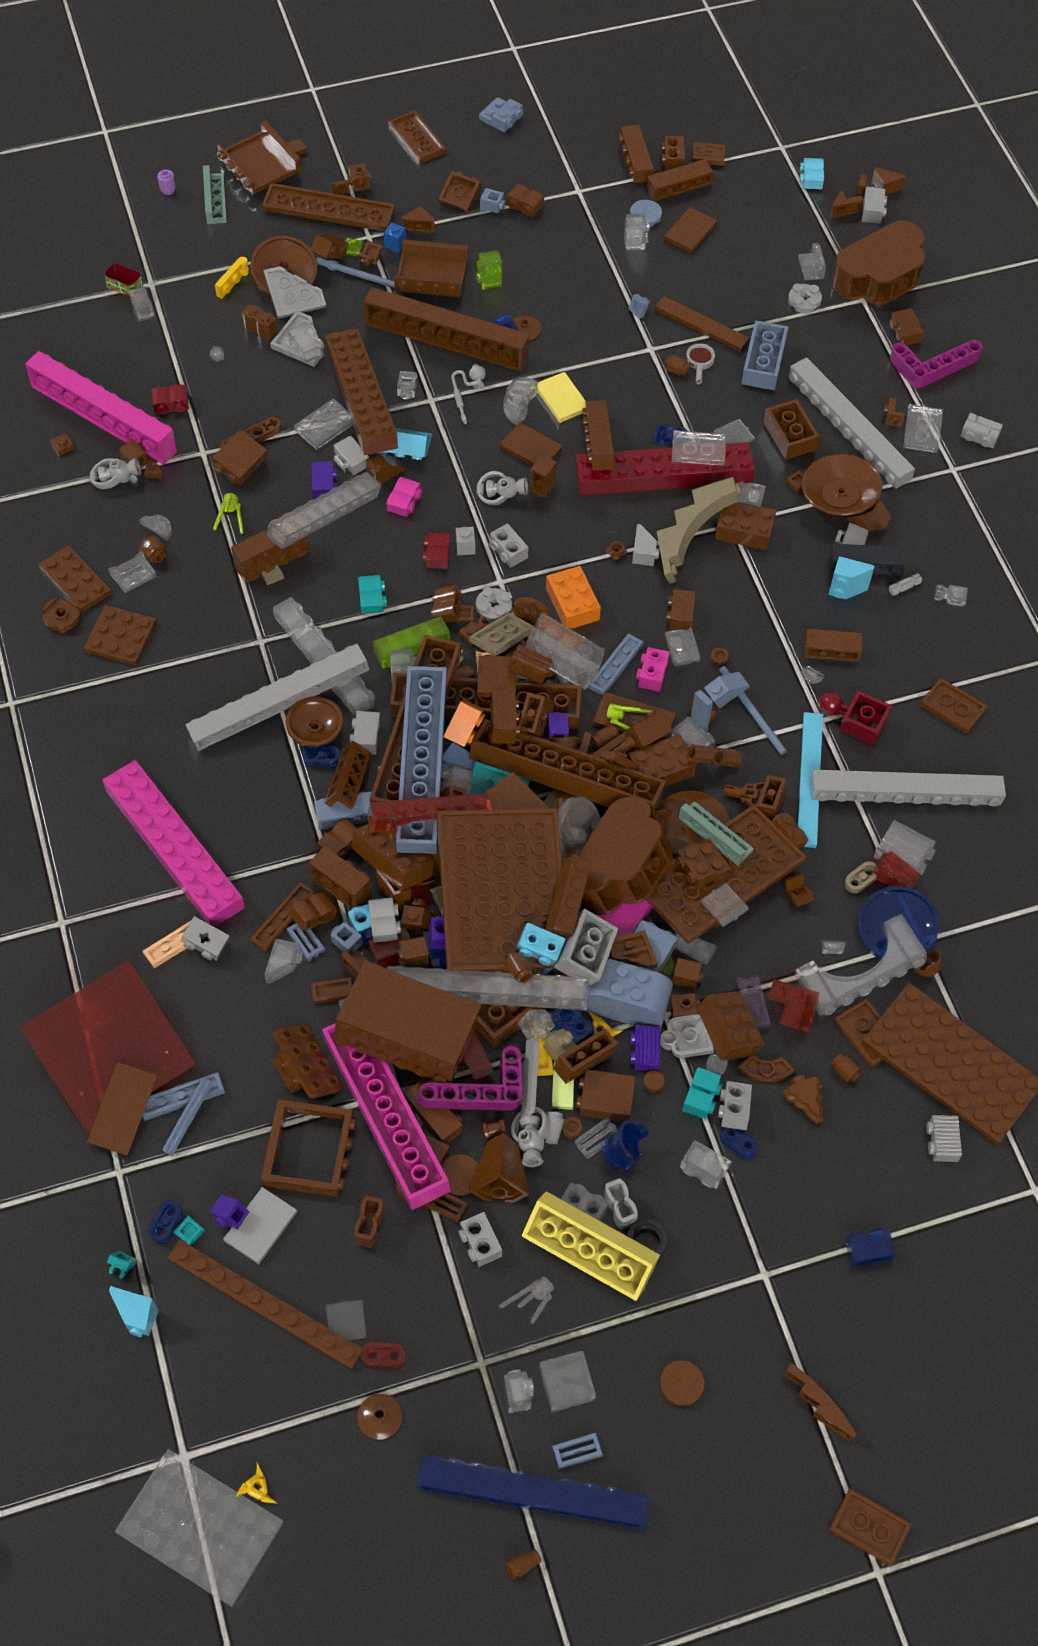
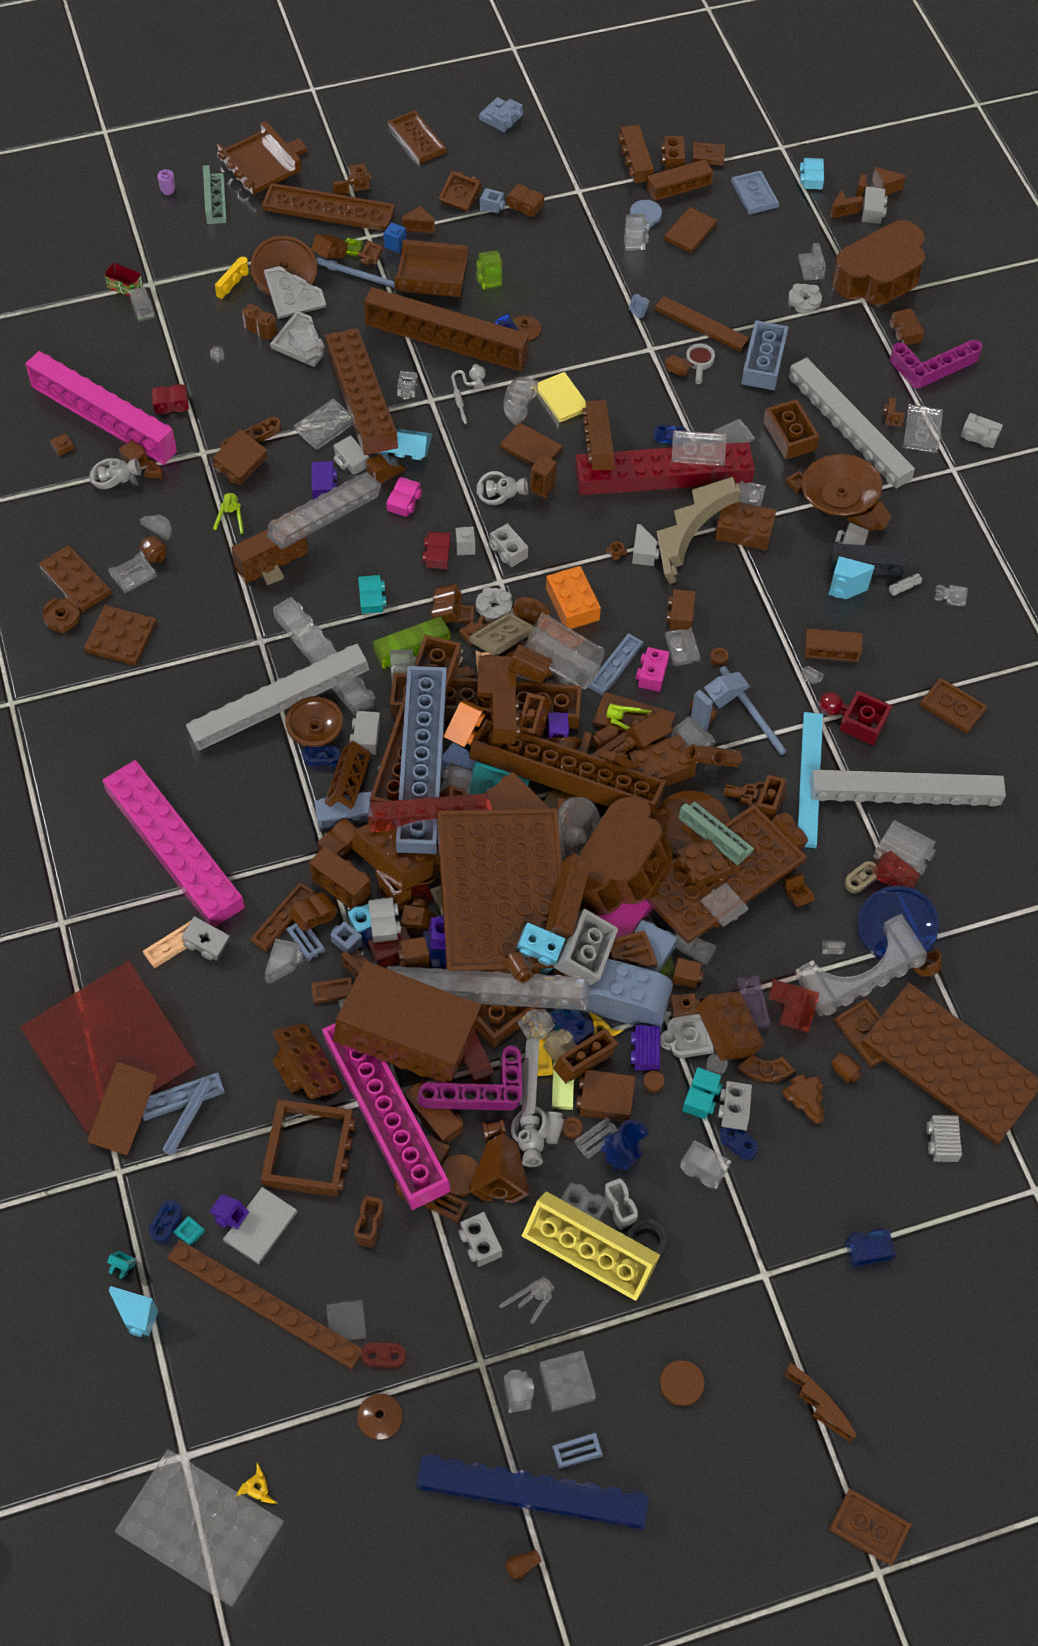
none -> sand blue tile [731,171,779,214]

